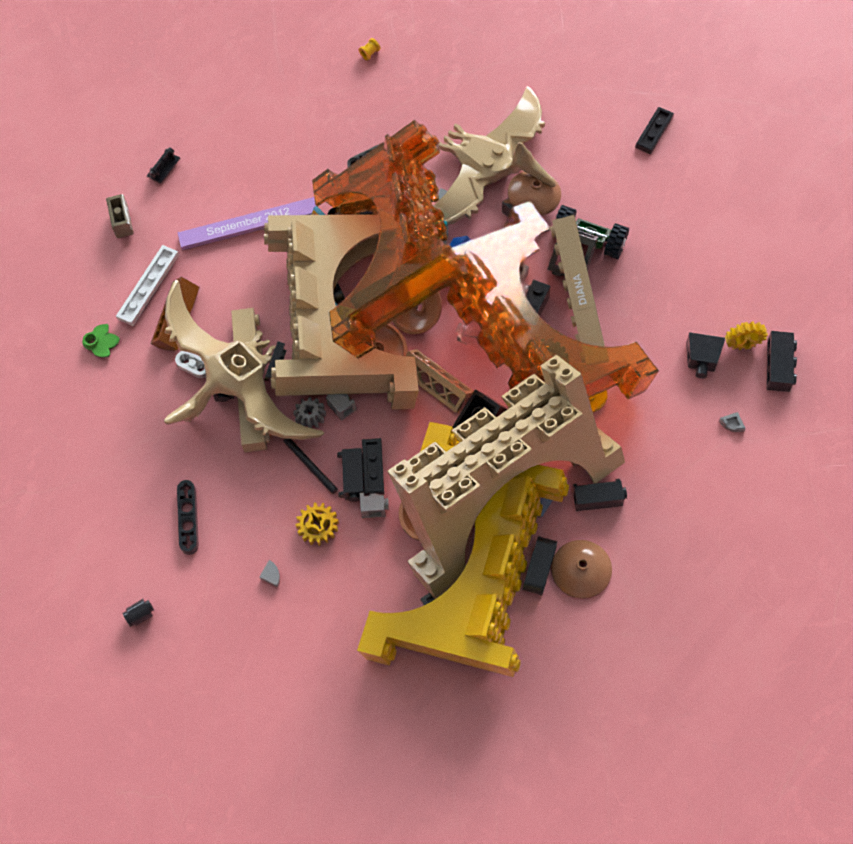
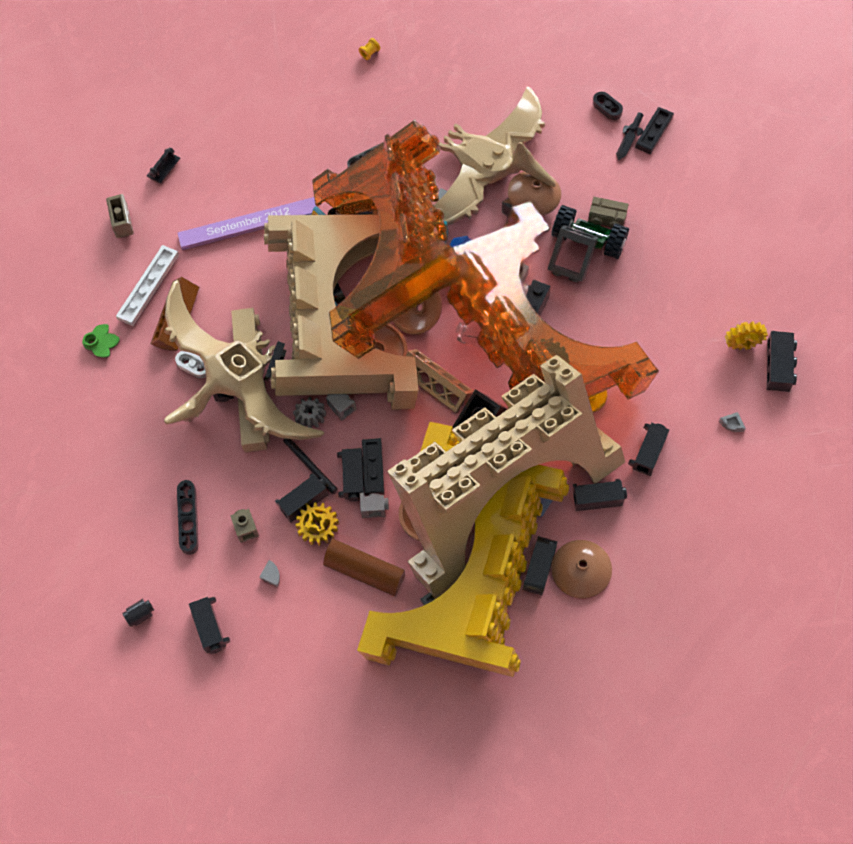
tan brick [550,215,609,368] -> none
black torso [686,332,725,379] -> none
none -> black brick [189,596,230,654]
none -> dark tan brick [230,509,259,543]
none -> black brick [275,473,328,523]
none -> dark orange brick [323,538,405,597]
none -> dark tan brick [588,197,629,229]
none -> black plate [593,92,623,120]
none -> black sword [616,112,644,160]
none -> black brick [628,422,670,476]

